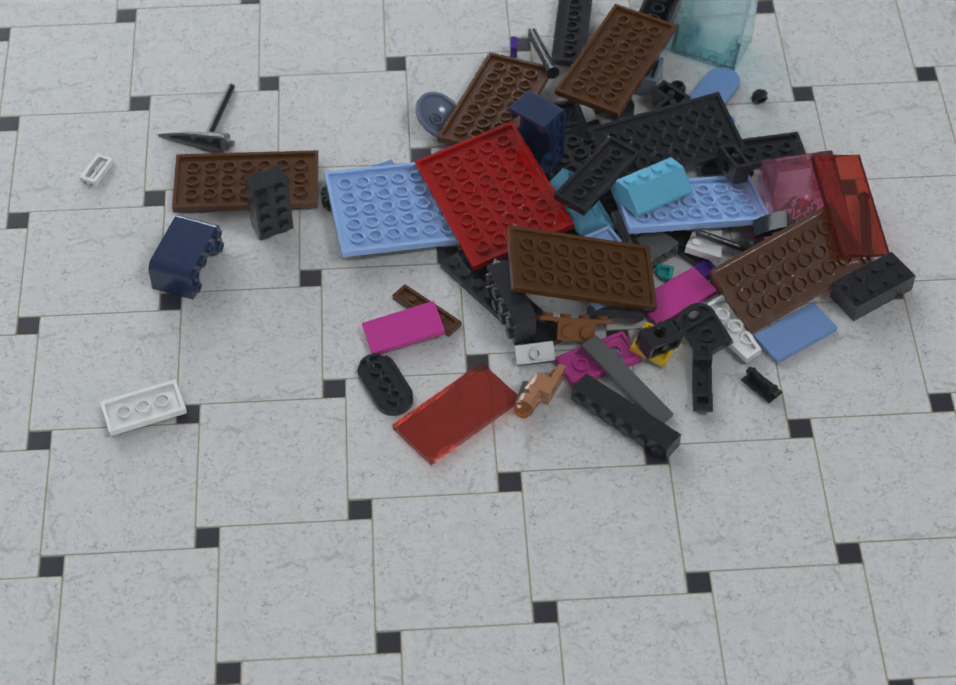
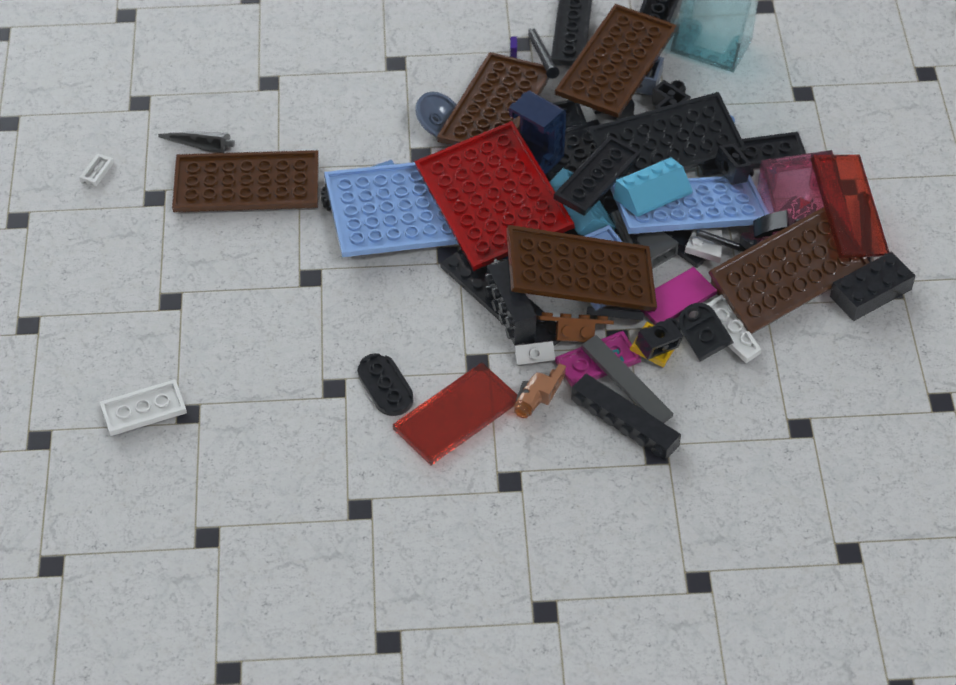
dark blue windscreen [148,215,224,300] -> none
black bar [207,84,235,132] -> none
black brick [245,164,294,241] -> none
dark pink tile [362,301,446,354] -> none
reddish brown tile [392,284,462,337] -> none
teal tile [655,263,674,283] -> none
medium blue tile [690,67,740,105] -> none
black slope [692,342,713,412] -> none
dark purple tile [693,259,716,281] -> none
black hinge [741,366,783,404] -> none
black plate [751,89,768,105] -> none
medium blue tile [753,302,837,364] -> none

